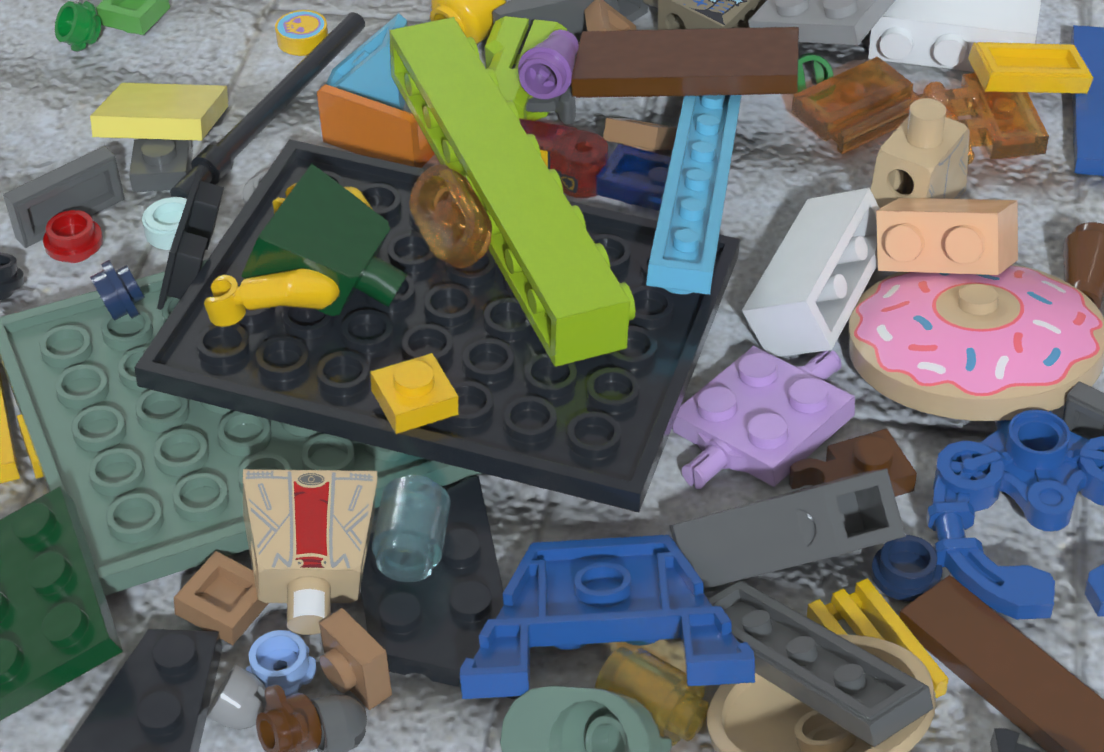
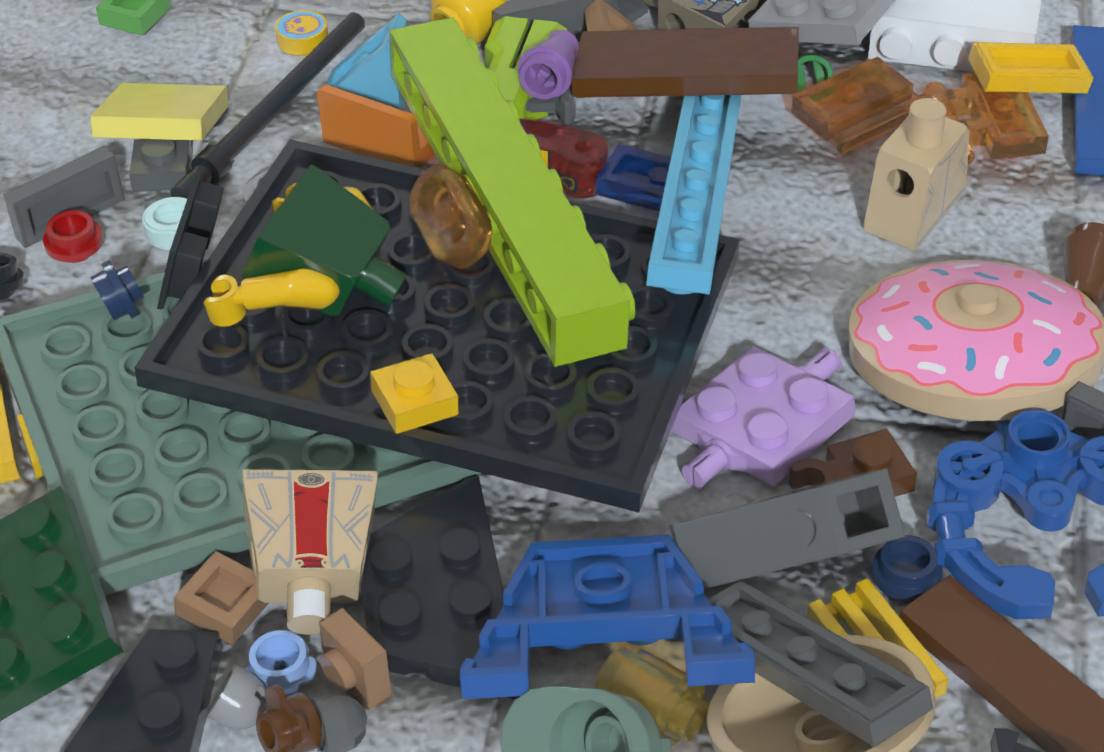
green plate [55,1,101,52] -> none
clear light blue brick [372,475,451,582] -> none
medium nougat plate [603,118,678,159] -> none
white brick [742,188,880,357] -> none
light nougat brick [876,198,1018,275] -> none

